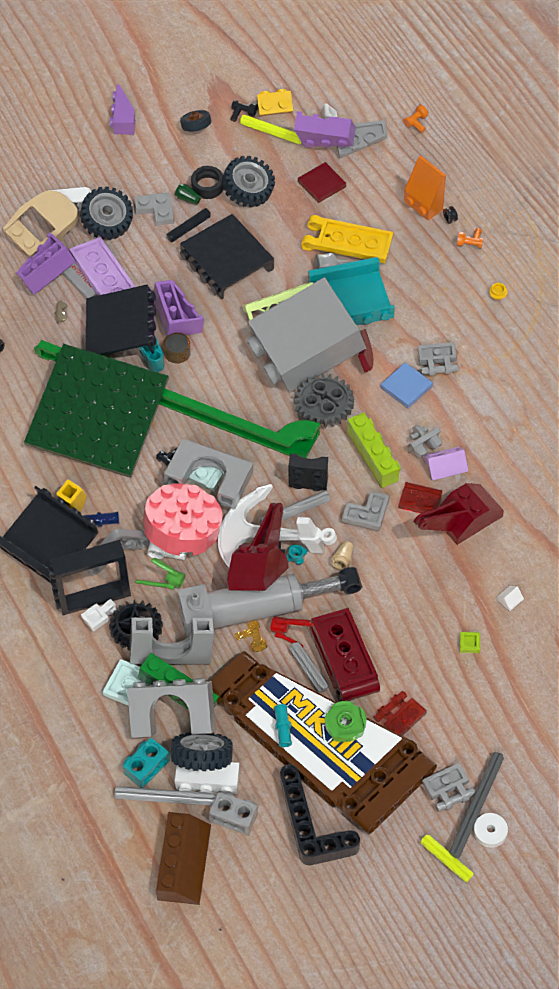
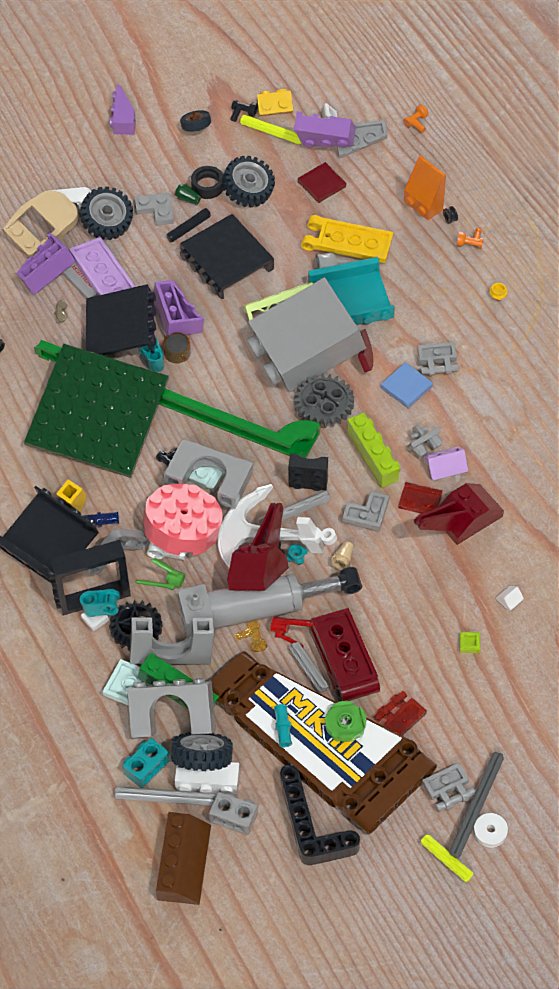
none -> teal piece [80,589,120,617]

